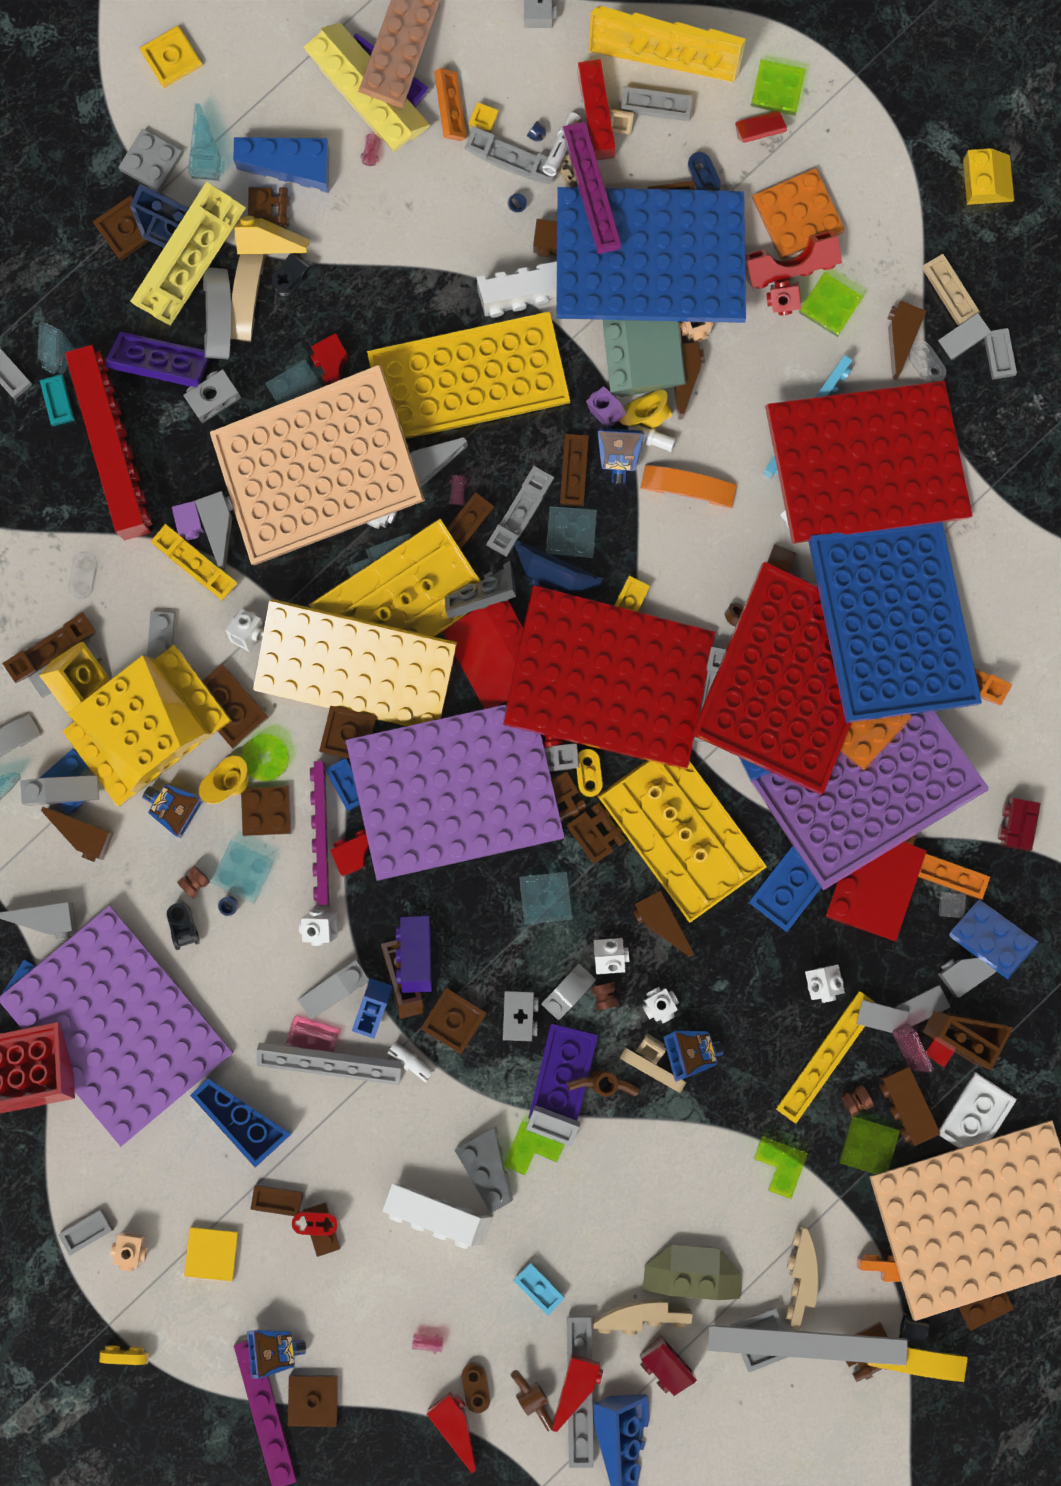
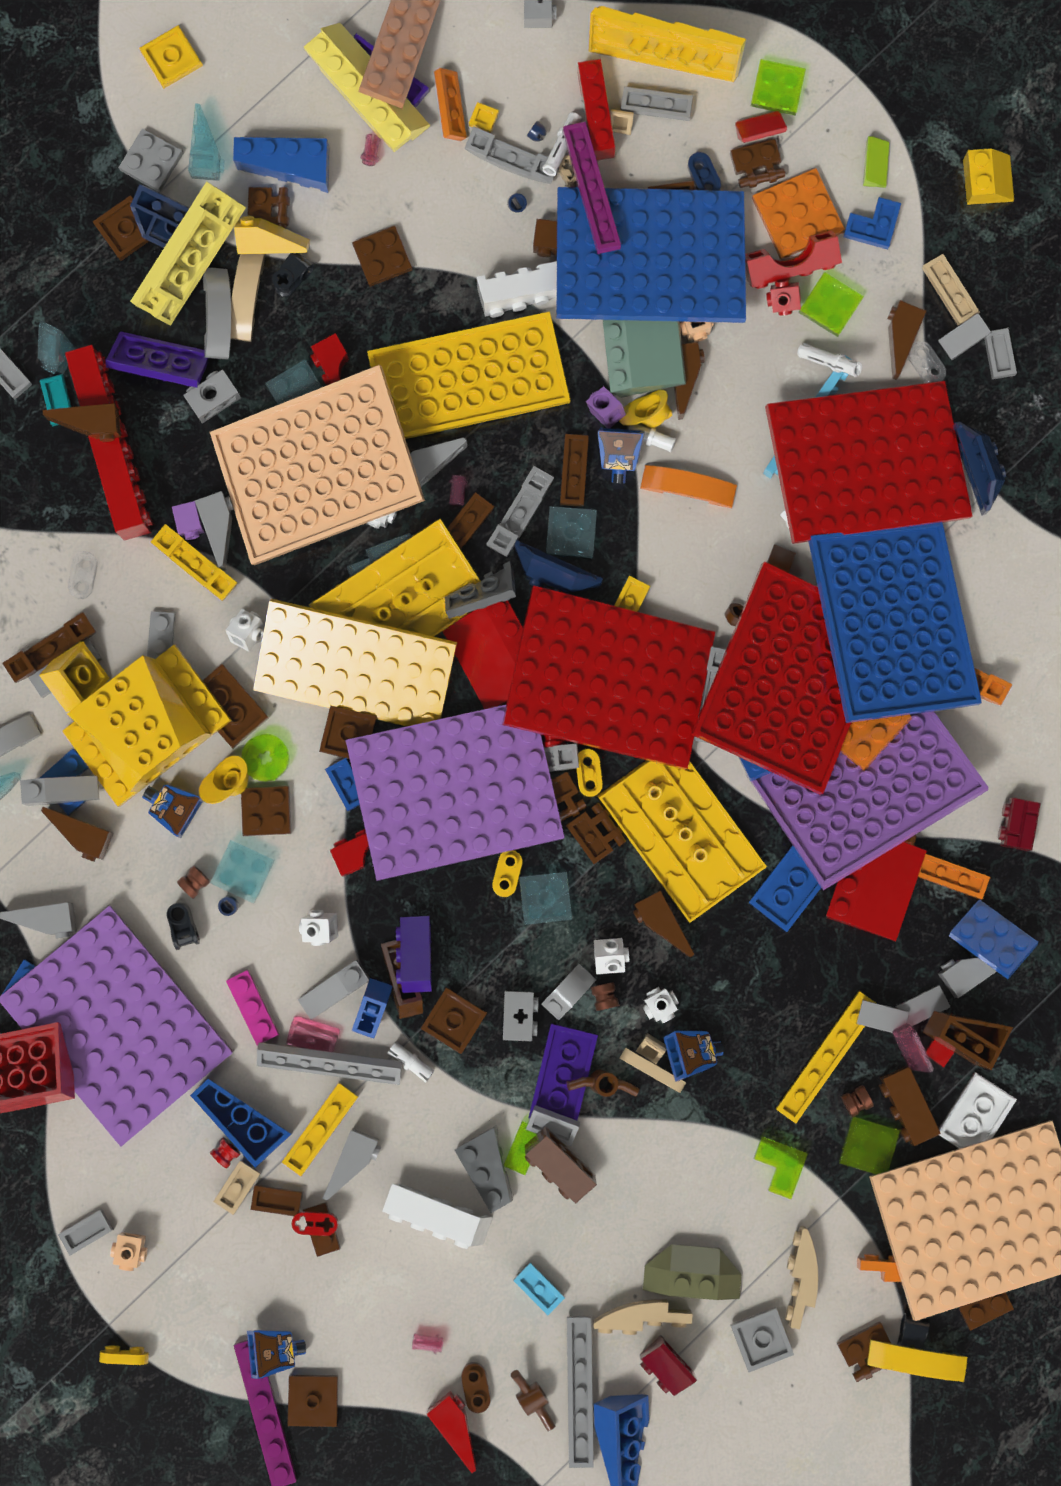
yellow tile [184,1227,239,1281] -> none
magenta plate [310,761,330,906] -> none
red slope [552,1354,603,1432] -> none
light grey tile [708,1325,907,1365] -> none
white brick [805,965,845,1003] -> none
clear tile [939,892,966,918] -> none
none -> reddish brown slope [43,403,121,442]
none -> red wheel [210,1138,240,1169]
none -> tan plate [213,1160,261,1215]
none -> dark pink plate [226,970,279,1045]
none -> yellow plate [282,1083,359,1176]
none -> light grey slope [323,1129,381,1200]
none -> reddish brown plate [352,226,412,287]
none -> yellow plate [493,850,522,897]
none -> reddish brown brick [525,1127,597,1204]
none -> reddish brown plate [730,139,785,188]
none -> white pin [797,343,862,377]
none -> blue plate [843,197,901,250]
none -> lime slope [863,136,889,188]
none -> dark blue wedge [953,422,1006,516]

